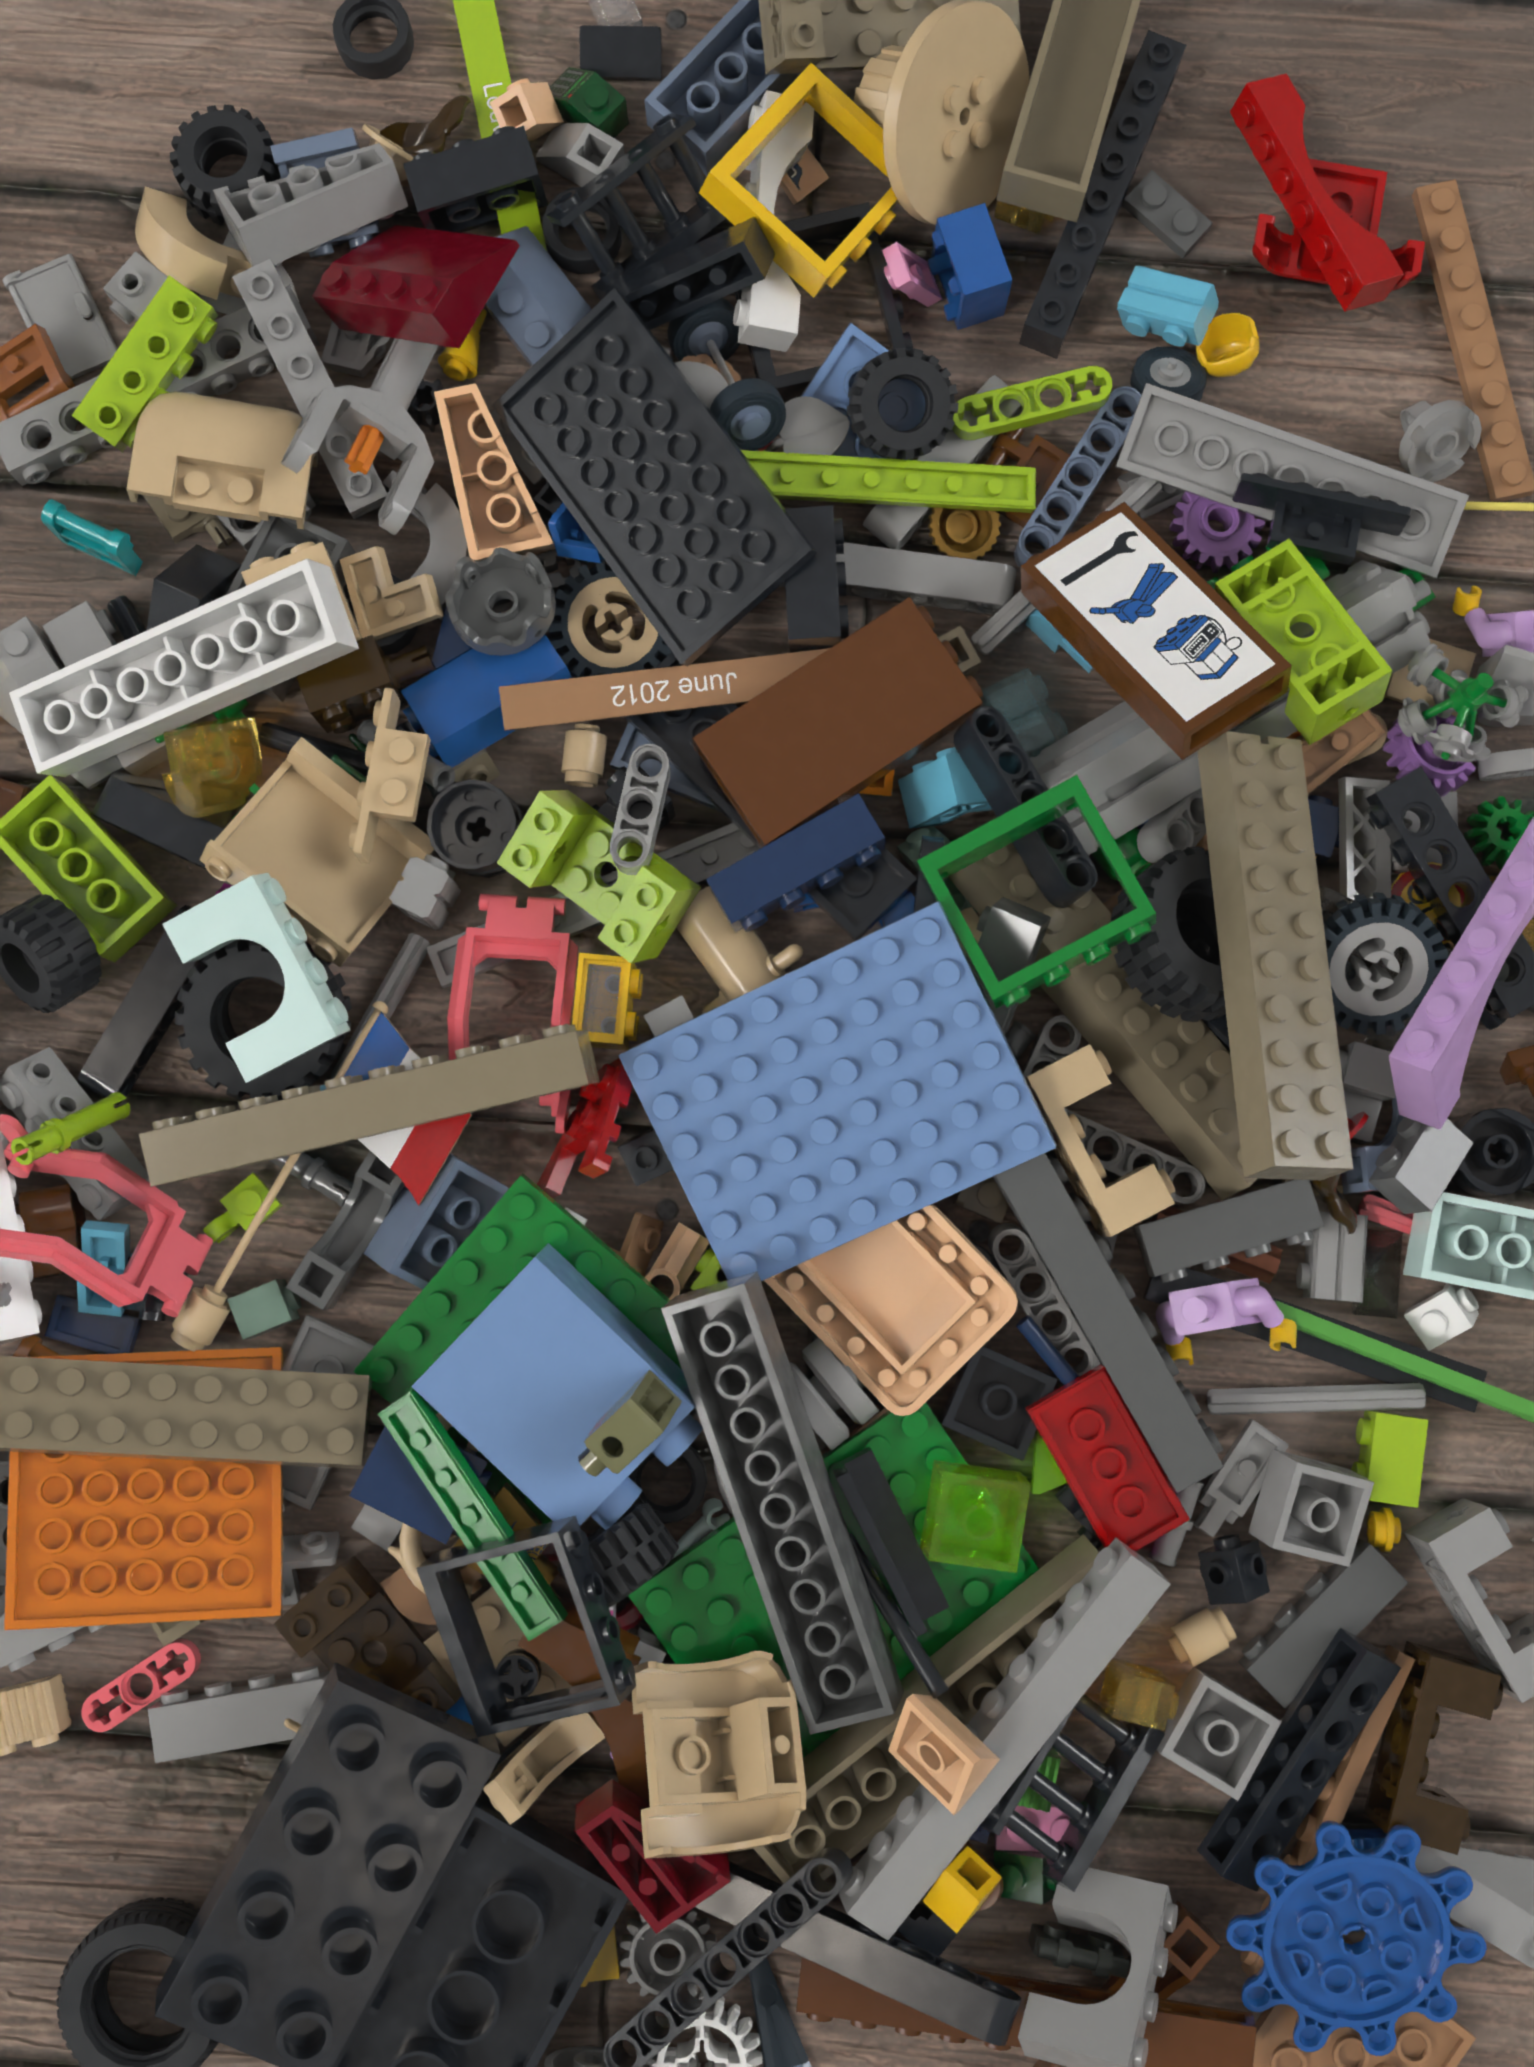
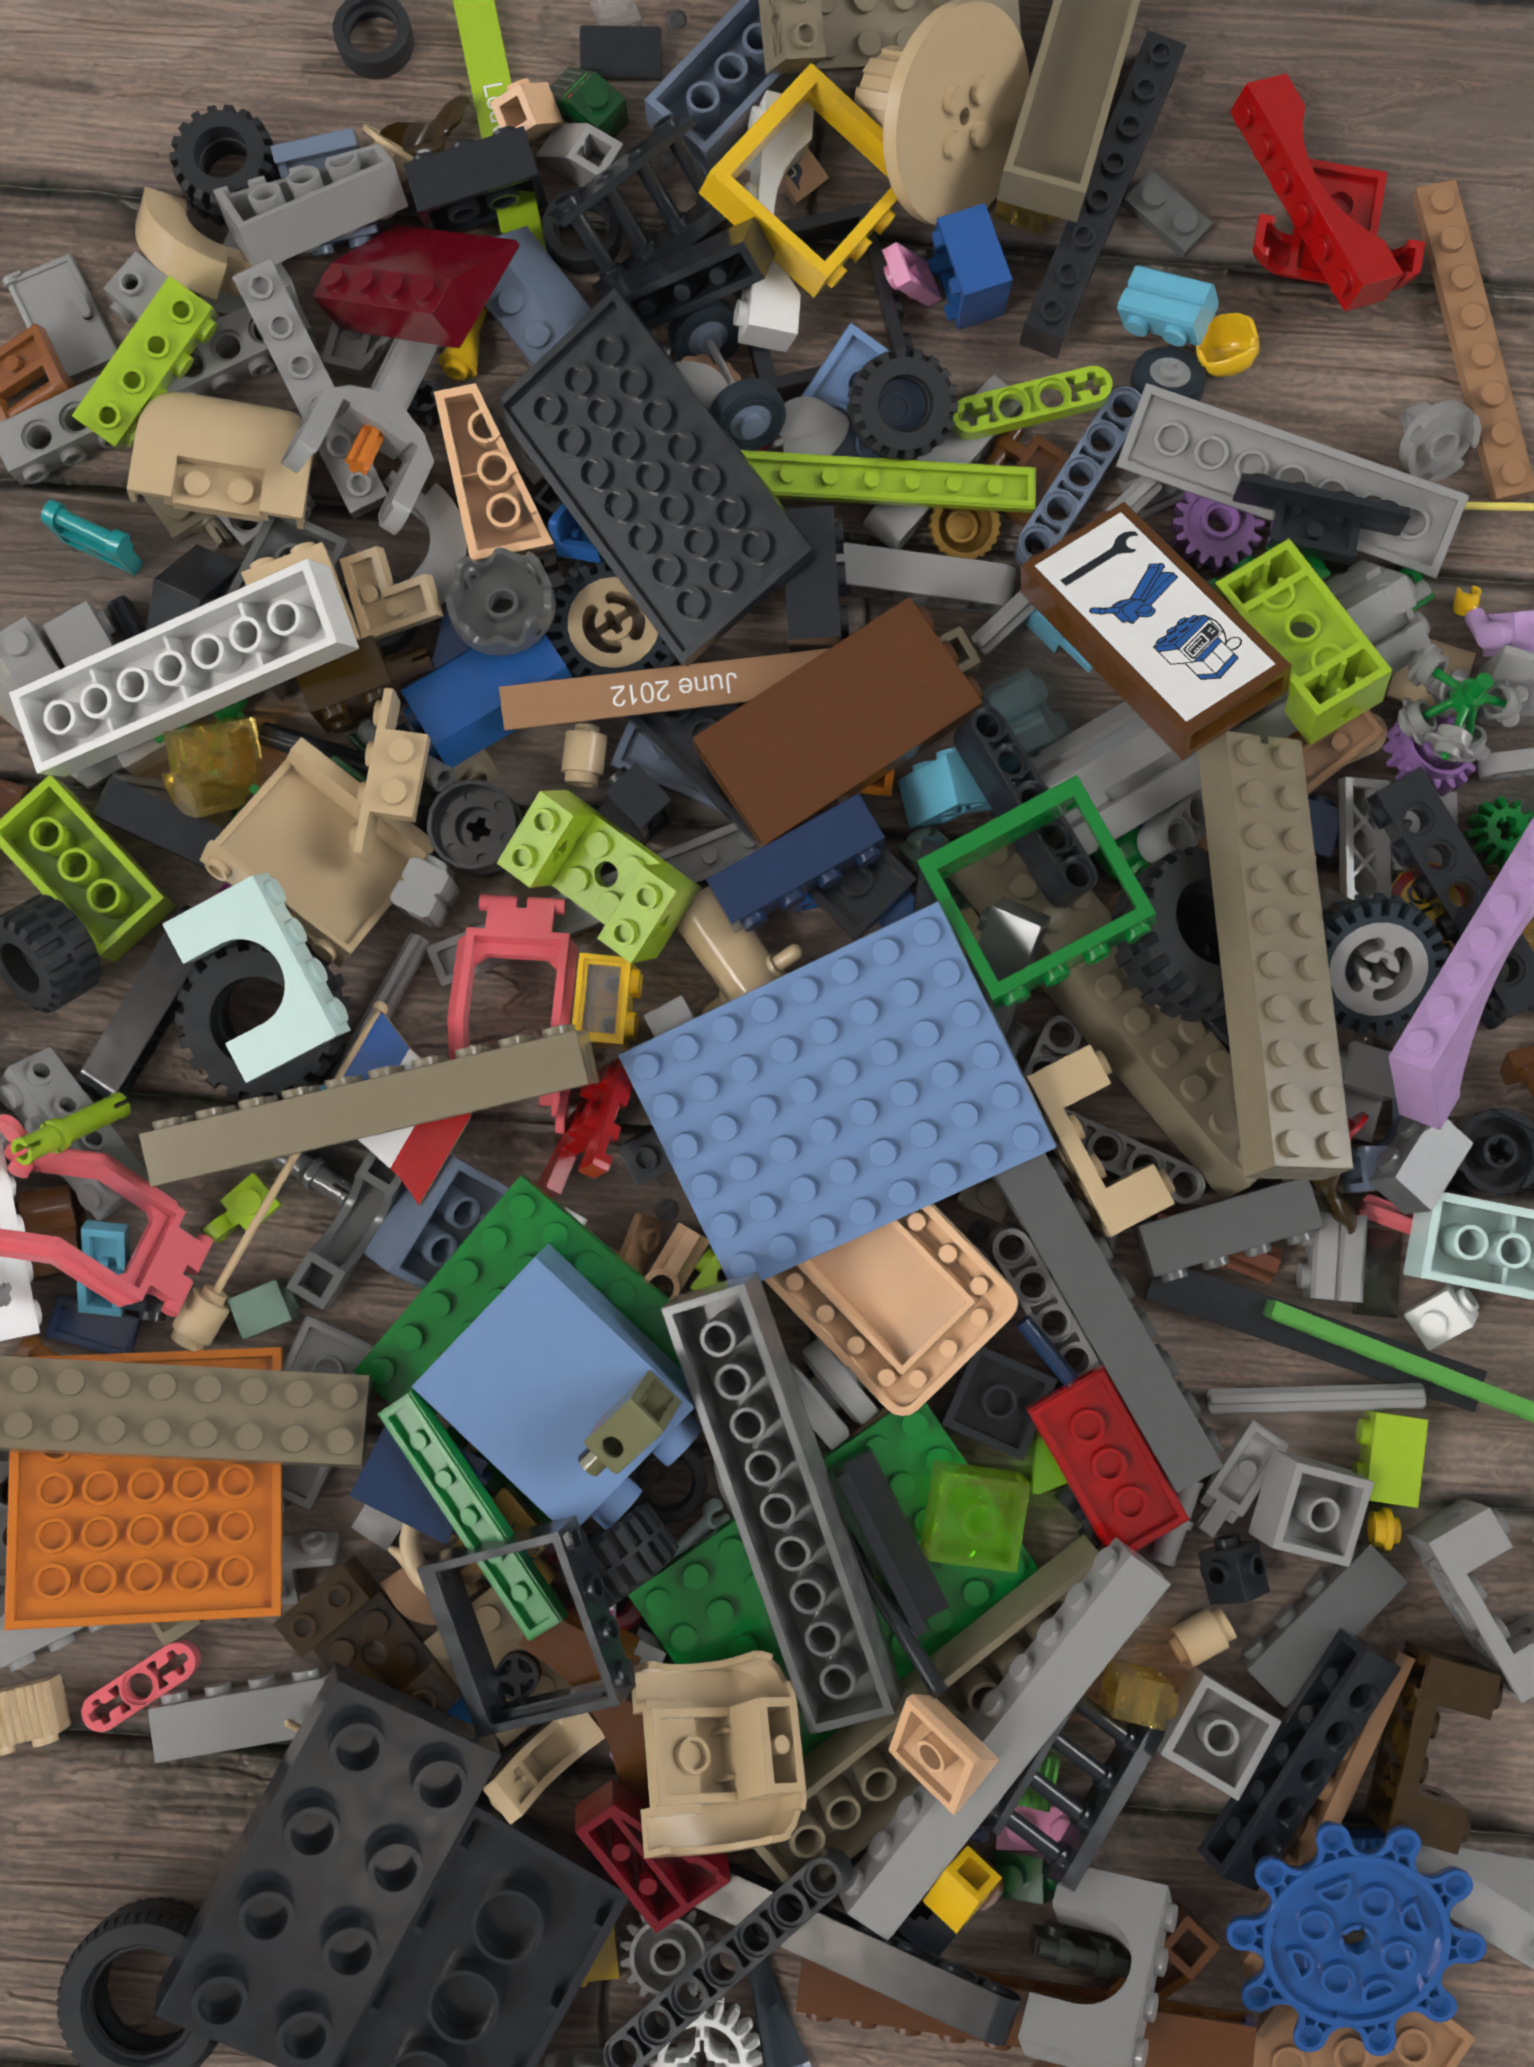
light grey beam [610,744,671,875] -> none
lavender torso [1156,1278,1297,1366] -> none

